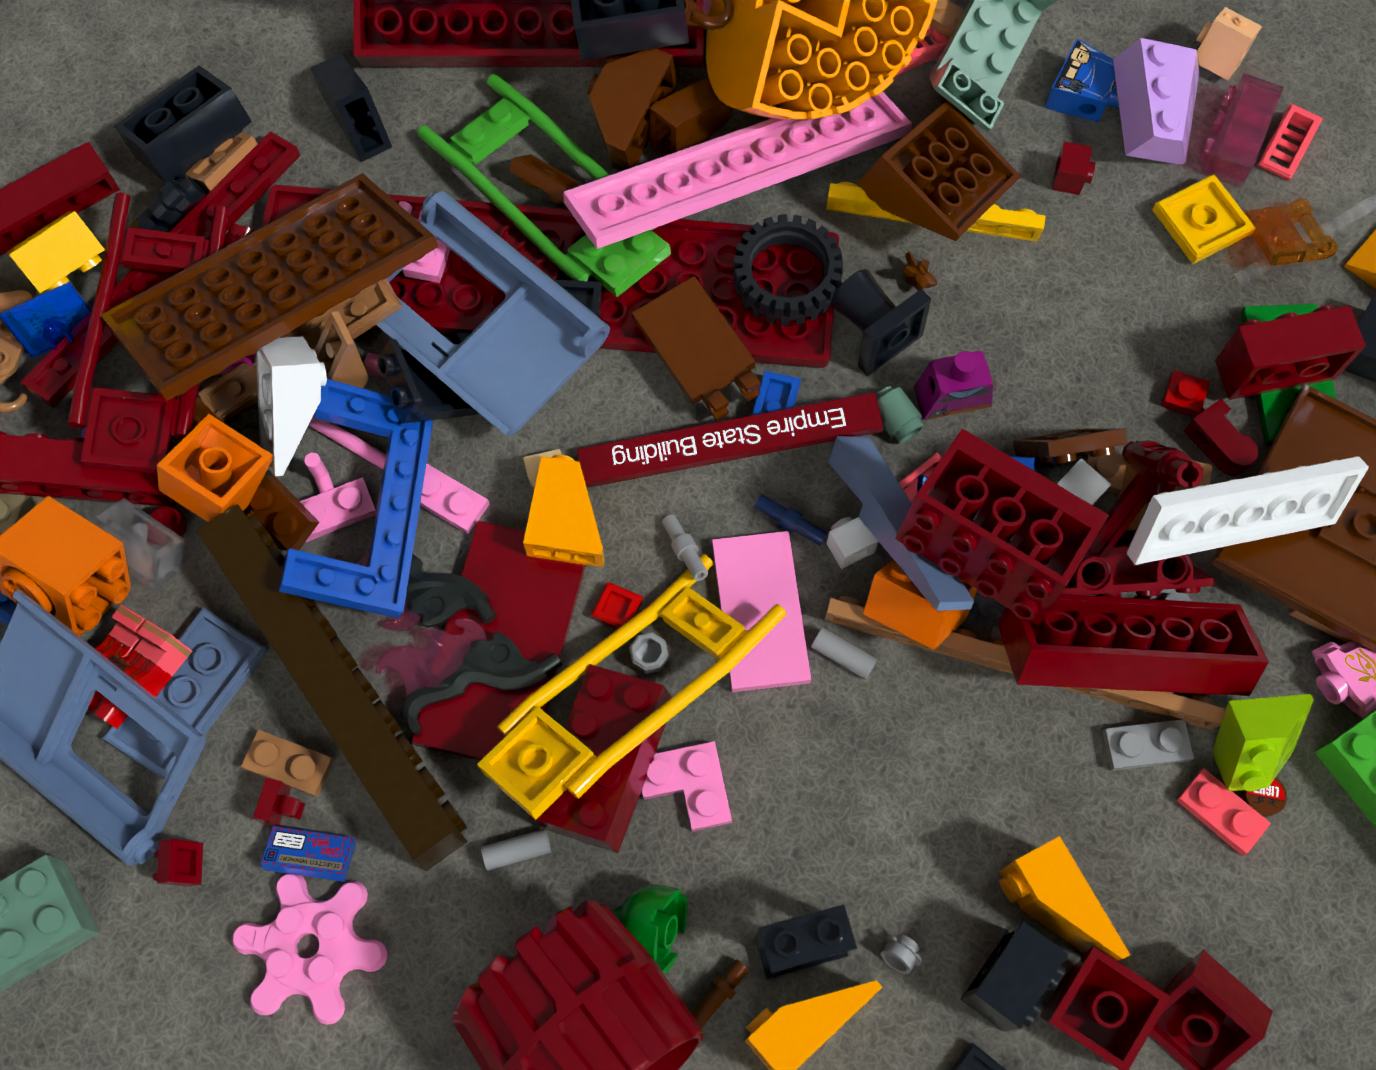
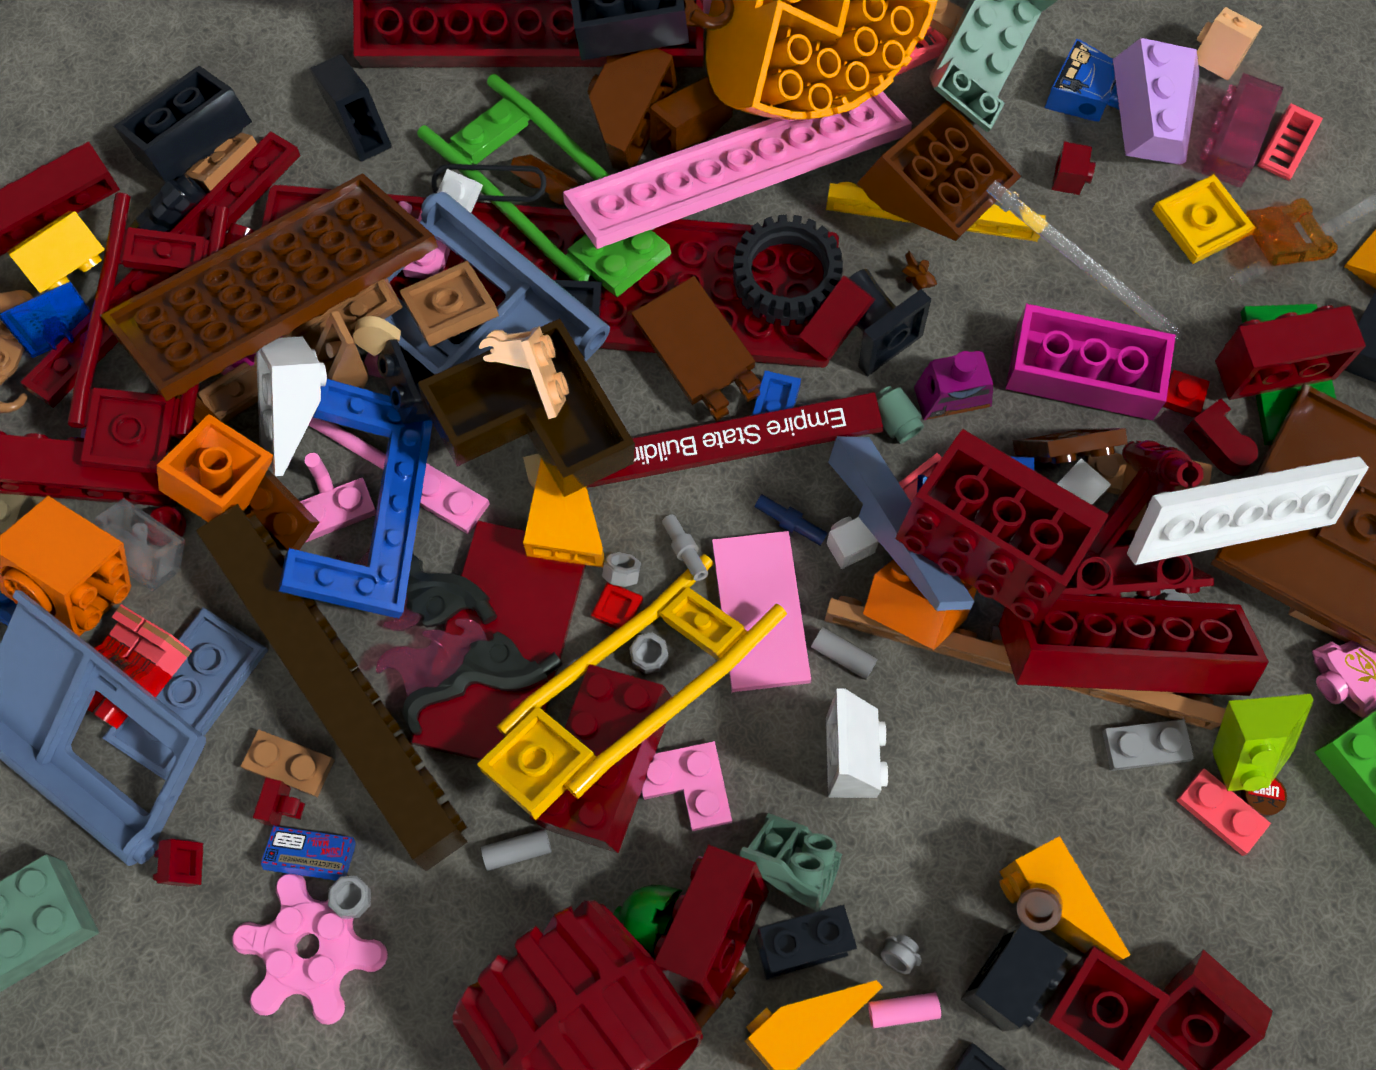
none -> light grey tile [328,876,371,919]
none -> tan tile [353,316,401,356]
none -> medium nougat plate [399,260,499,347]
none -> dark brown piece [418,318,635,497]
none -> black piece [431,164,546,202]
none -> white plate [437,169,483,212]
none -> light nougat plate [479,326,569,419]
none -> light grey tile [602,552,641,587]
none -> dark red brick [653,845,769,1009]
none -> sand green slope [740,813,842,912]
none -> dark red tile [799,276,875,359]
none -> white slope [826,689,888,798]
none -> bright pink hinge [868,992,941,1029]
none -> clear bar [986,180,1183,342]
none -> dark pink brick [1005,304,1176,420]
none -> reddish brown tile [1017,883,1063,931]

